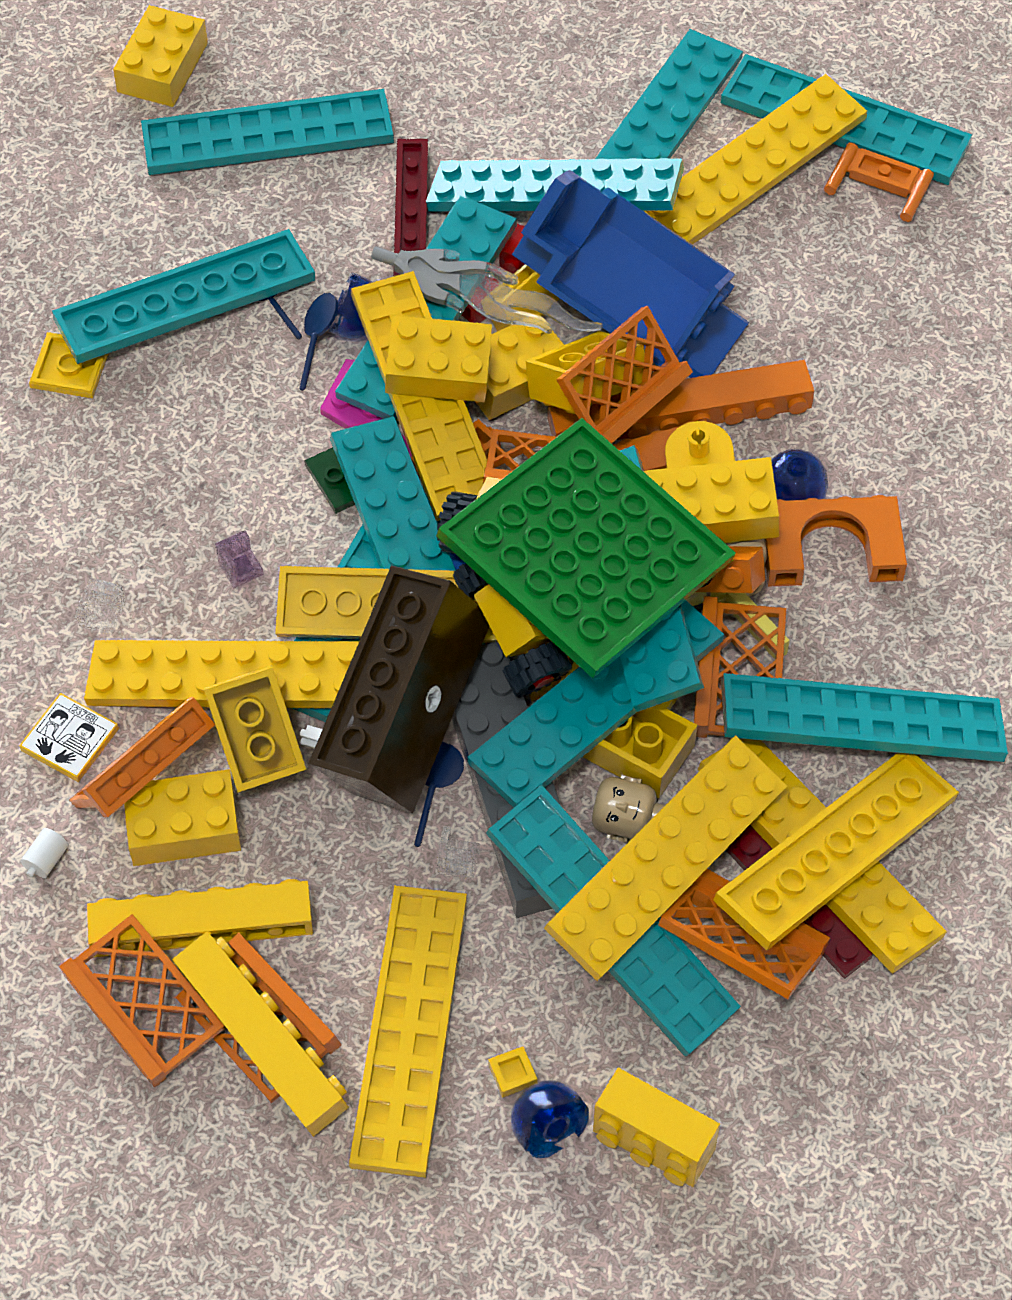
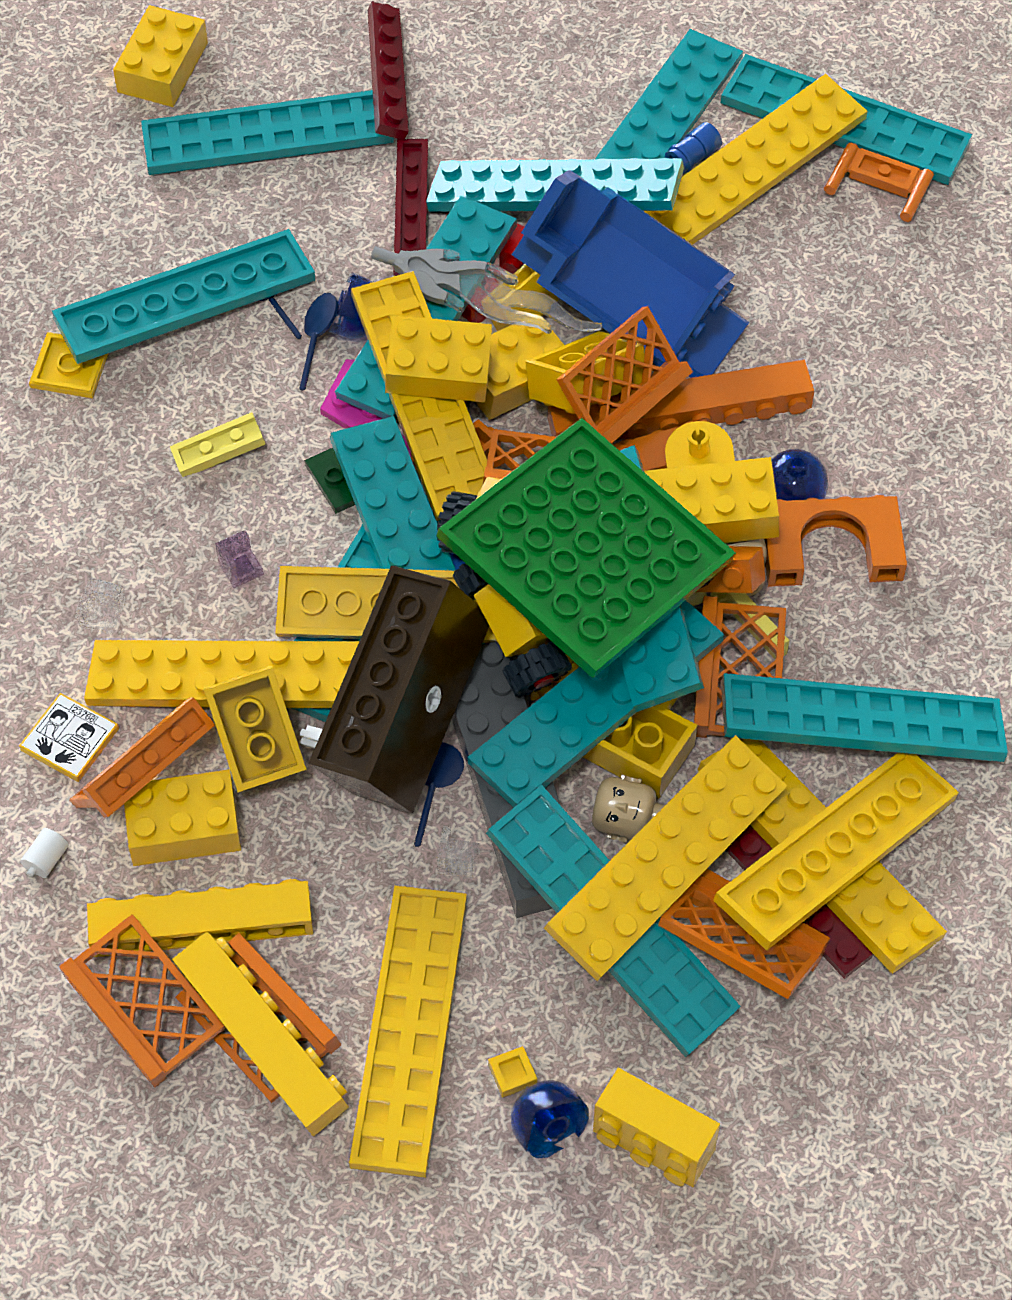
none -> light yellow hinge [170,412,266,477]
none -> dark red plate [367,1,409,140]
none -> blue piece [665,122,722,175]

